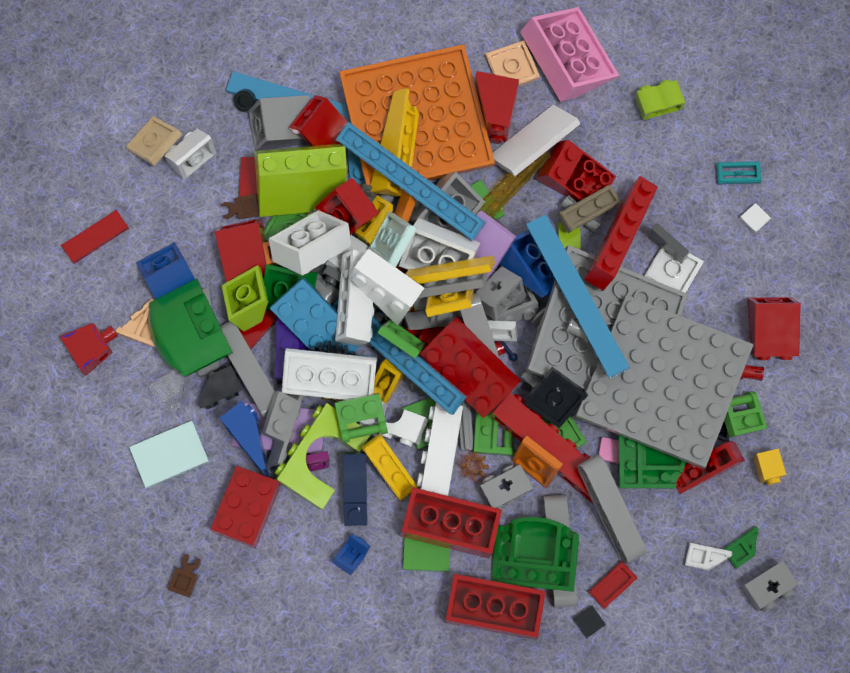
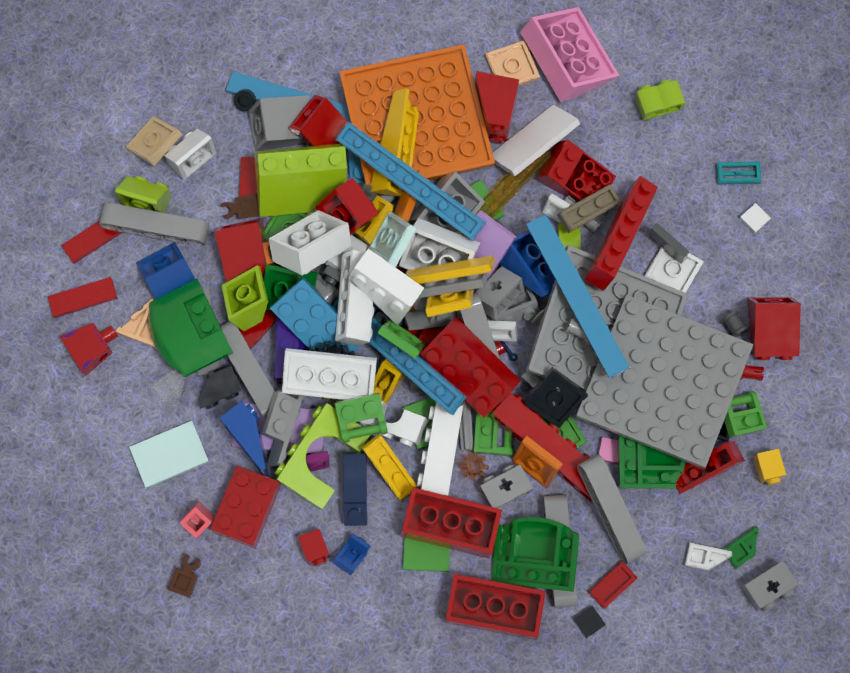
none -> red tile [47,277,118,318]
none -> light grey beam [99,203,209,246]
none -> lime slope [115,176,171,213]
none -> coral brick [180,501,215,538]
none -> red brick [298,529,330,567]
none -> white tile [542,194,570,222]
none -> dark grey bush [720,310,749,338]

